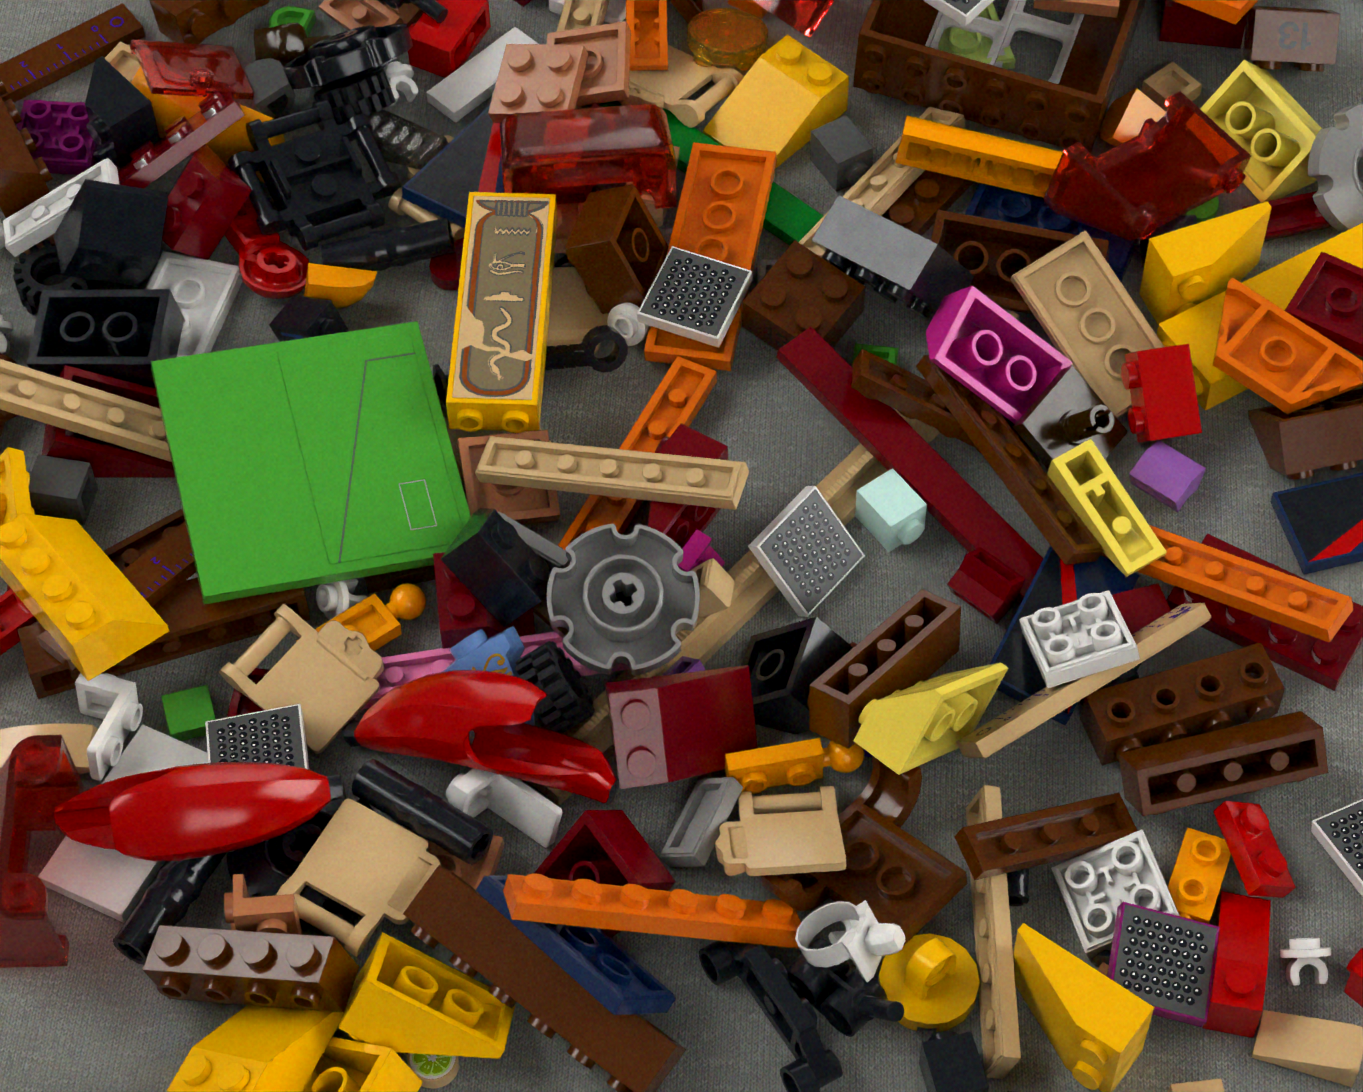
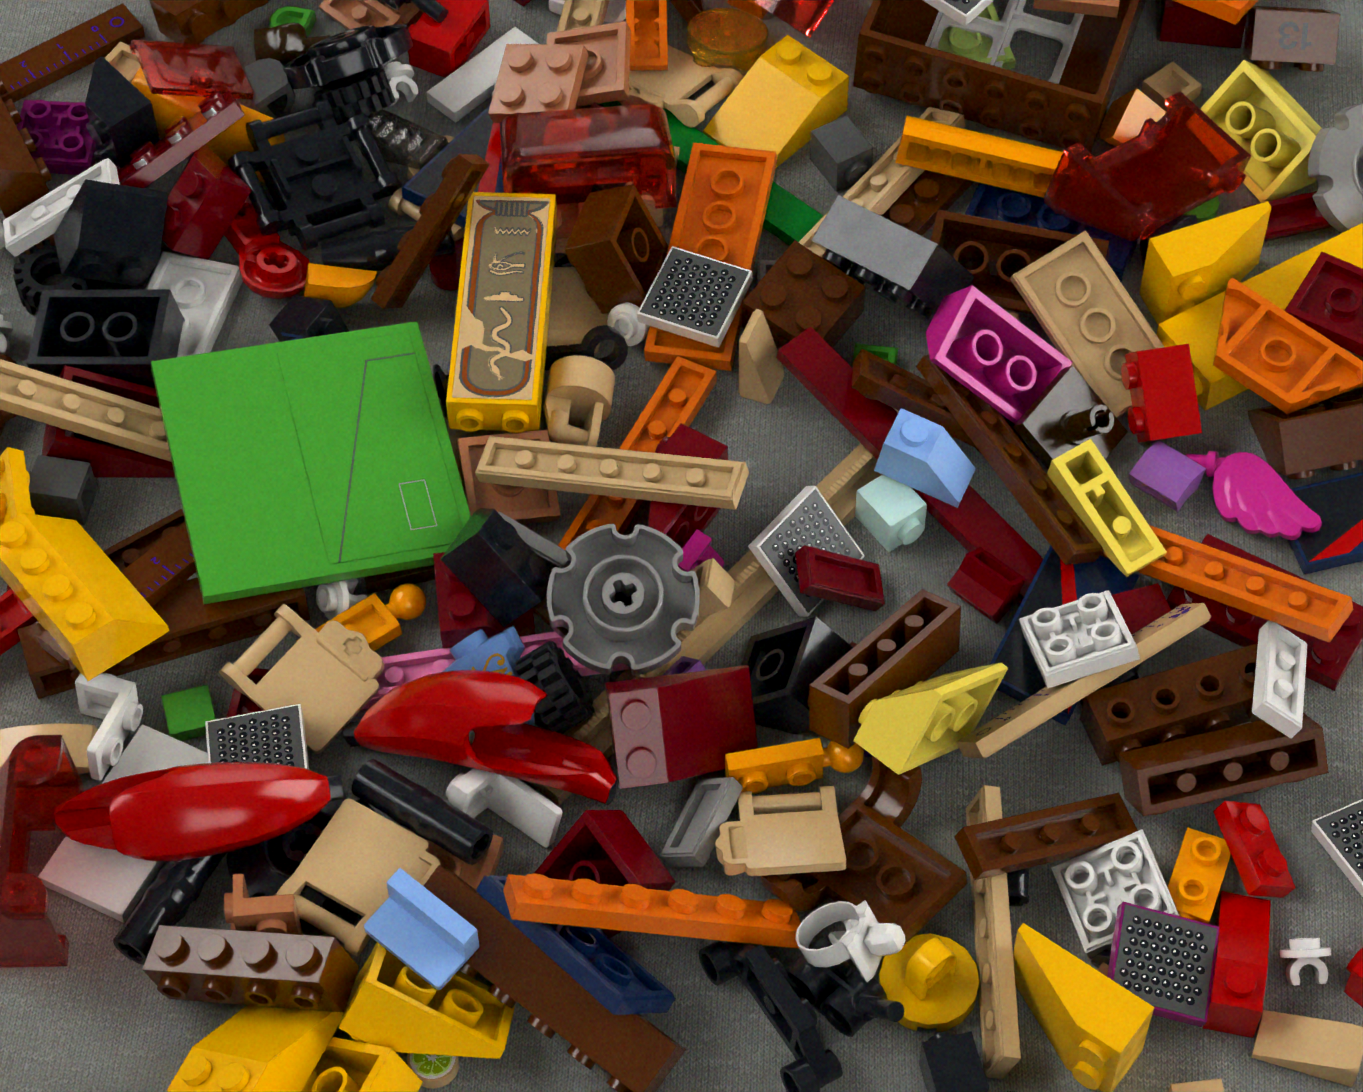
none -> light blue panel [364,868,480,990]
none -> reddish brown plate [370,154,490,309]
none -> tan piece [543,355,615,447]
none -> tan slope [739,309,784,404]
none -> dark red tile [795,545,885,612]
none -> light blue slope [874,408,976,508]
none -> dark pink animal [1185,451,1322,540]
none -> white tile [1252,620,1307,739]

